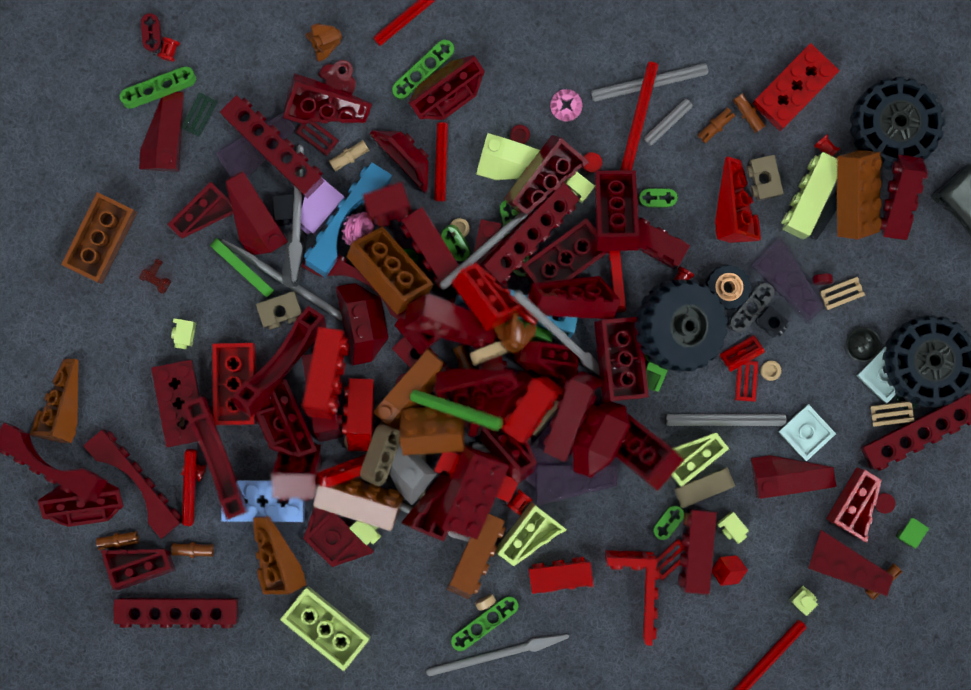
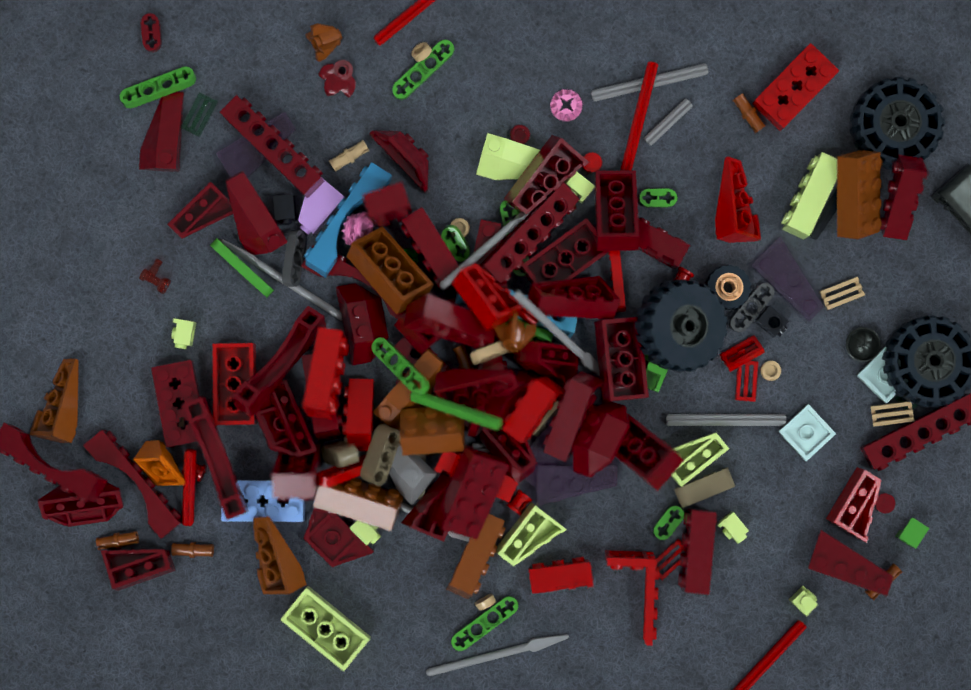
dark orange brick [61,192,138,284] -> none
dark red brick [114,598,238,628] -> none
red bush [157,37,180,62] -> none
dark tan brick [256,291,302,330] -> none
dark red wedge [283,73,372,124] -> none
light grey piece [288,145,304,282] -> none
dark red tile [295,121,339,157] -> none
dark red wedge [408,55,485,120] -> none
red axle [434,122,448,202] -> none
dark orange pin [697,107,735,144] -> none
red panel [711,555,748,586] -> none
dark tan brick [746,155,784,201] -> none
dark red wedge [751,455,836,499] -> none
dark red tile [812,273,833,285] -> none
red bush [813,134,840,156] -> none
none -> orange slope [134,440,185,486]
none -> dark tan beam [321,441,359,468]
none -> bright green beam [372,337,430,395]
none -> tan tile [411,42,432,62]

